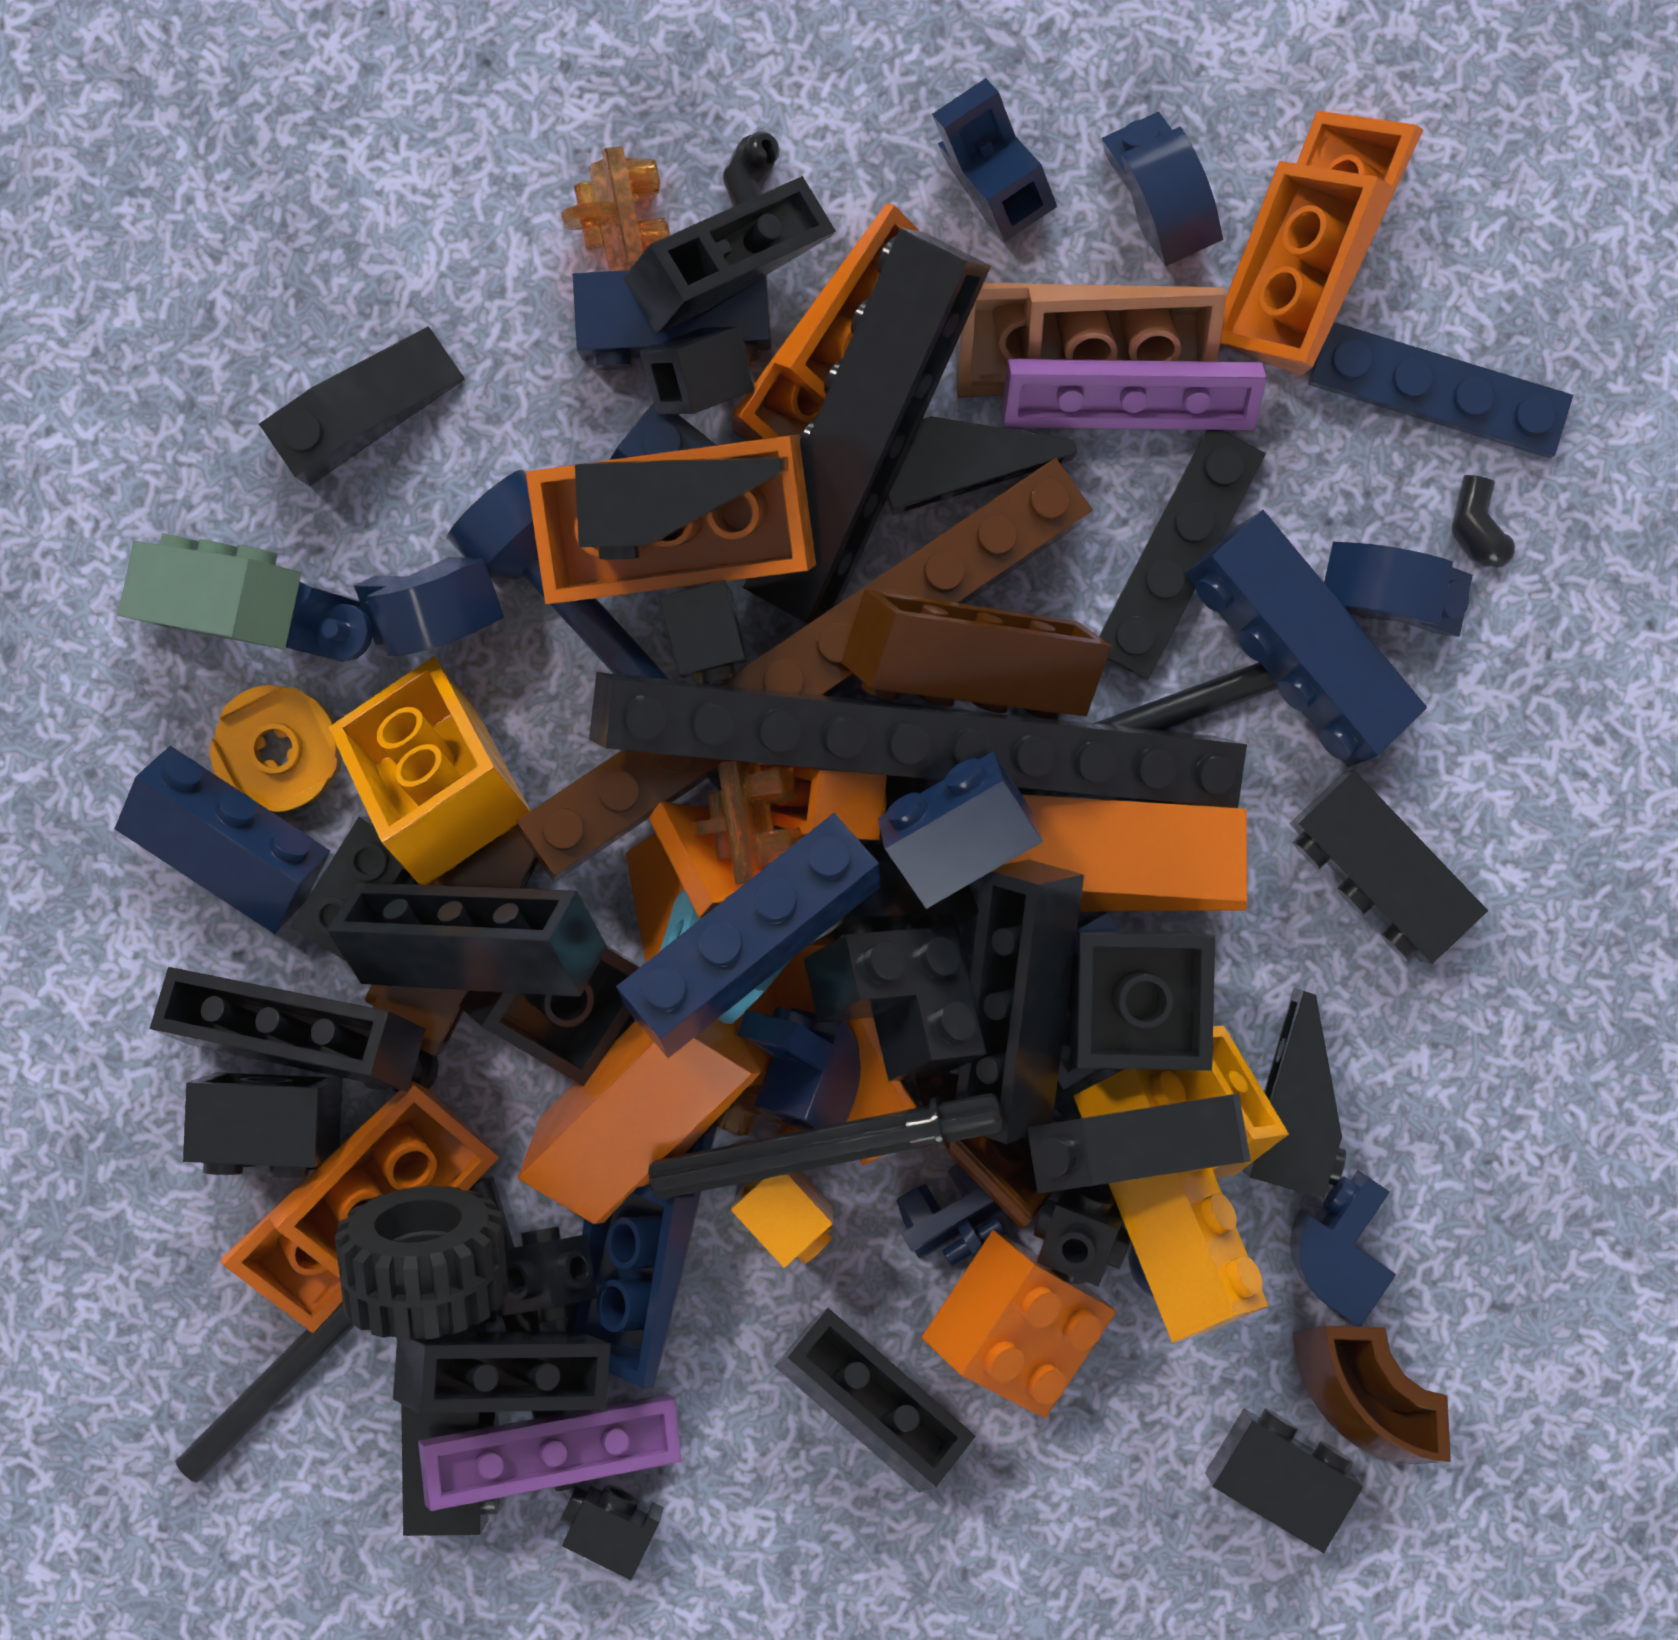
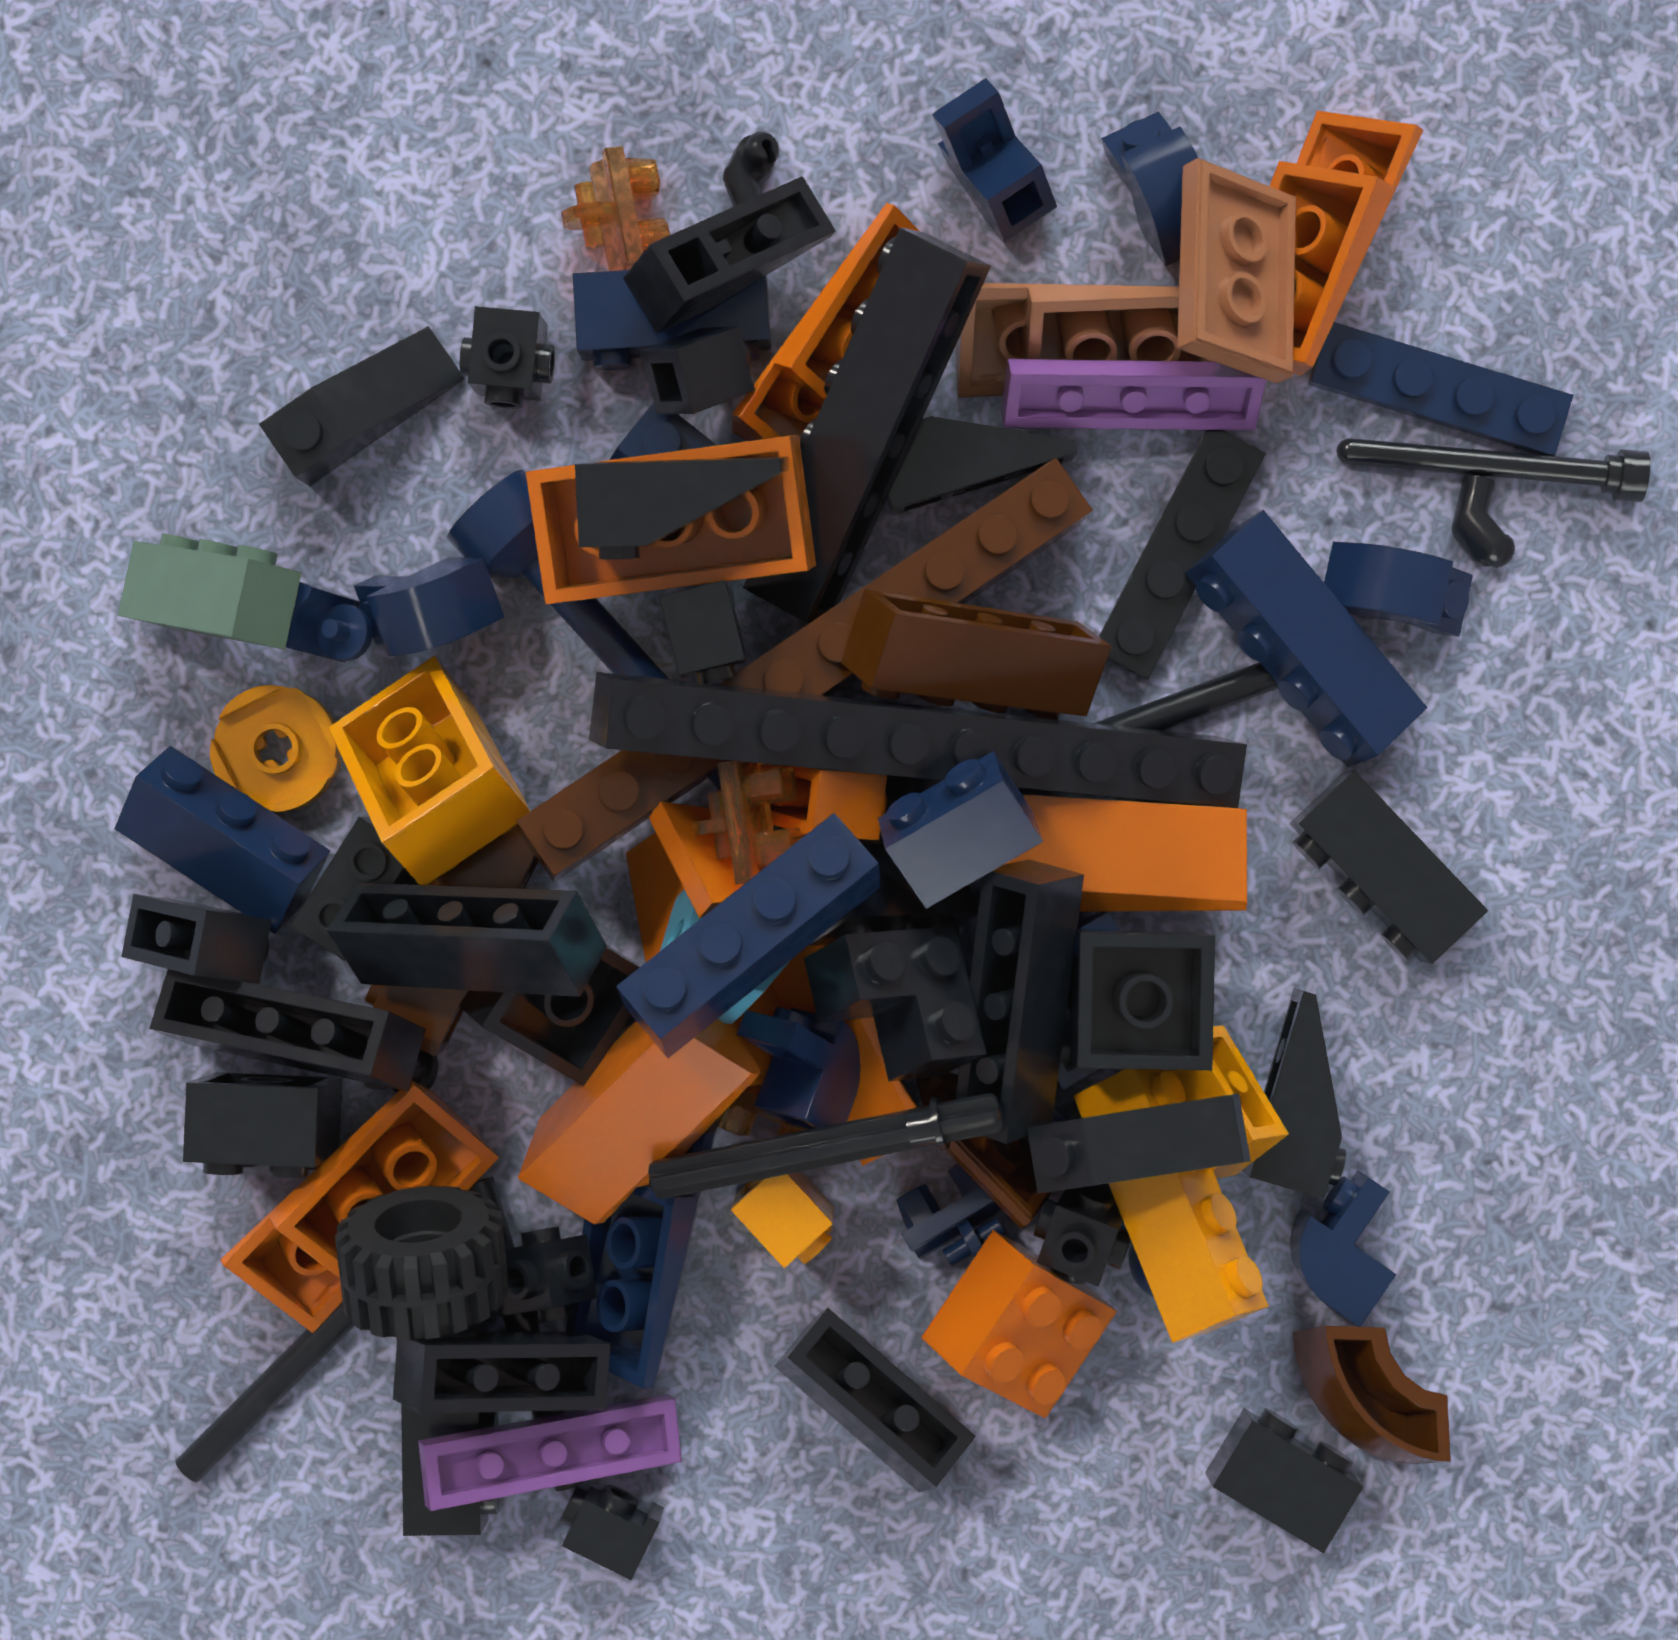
none -> black brick [121,894,272,984]
none -> black brick [459,306,555,409]
none -> nougat tile [1177,158,1296,383]
none -> black piece [1336,438,1650,502]

